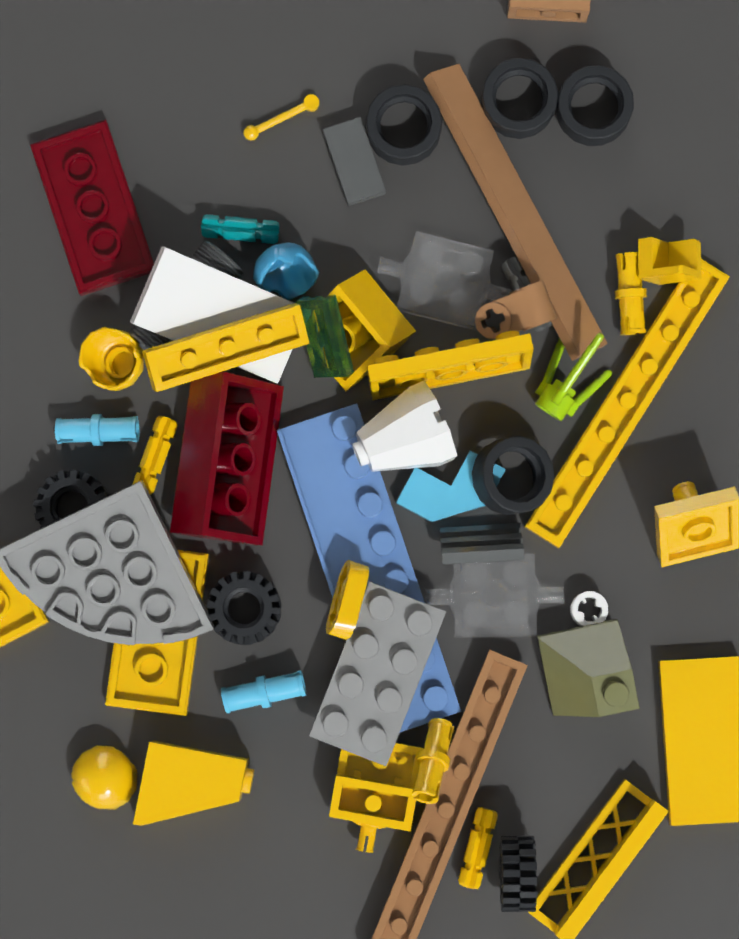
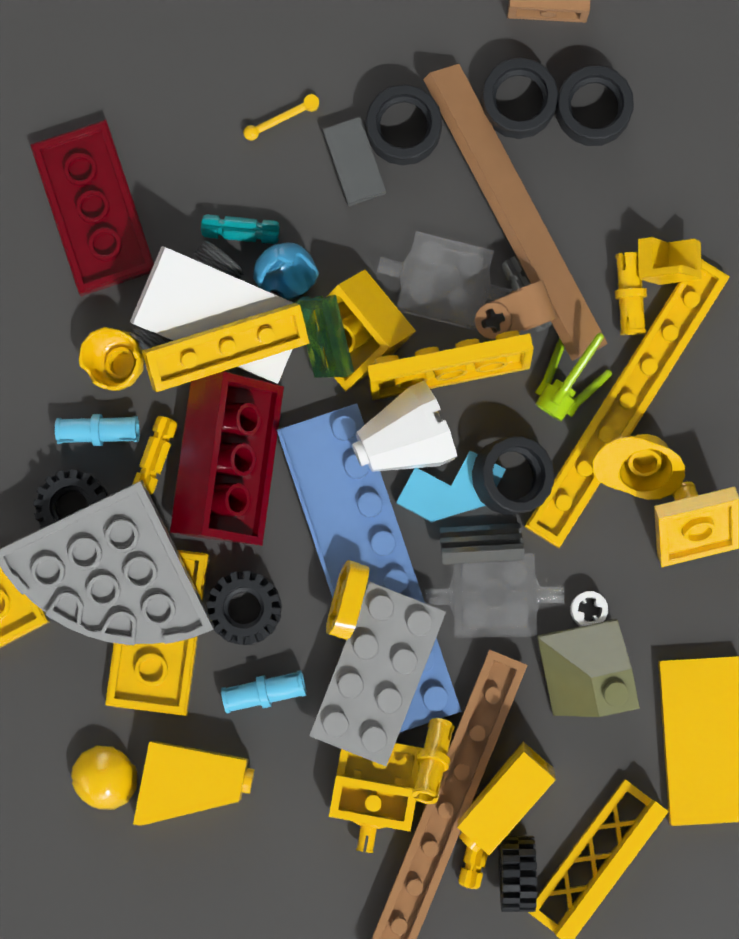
none -> yellow slope [457,741,556,855]
none -> yellow piece [592,434,685,500]

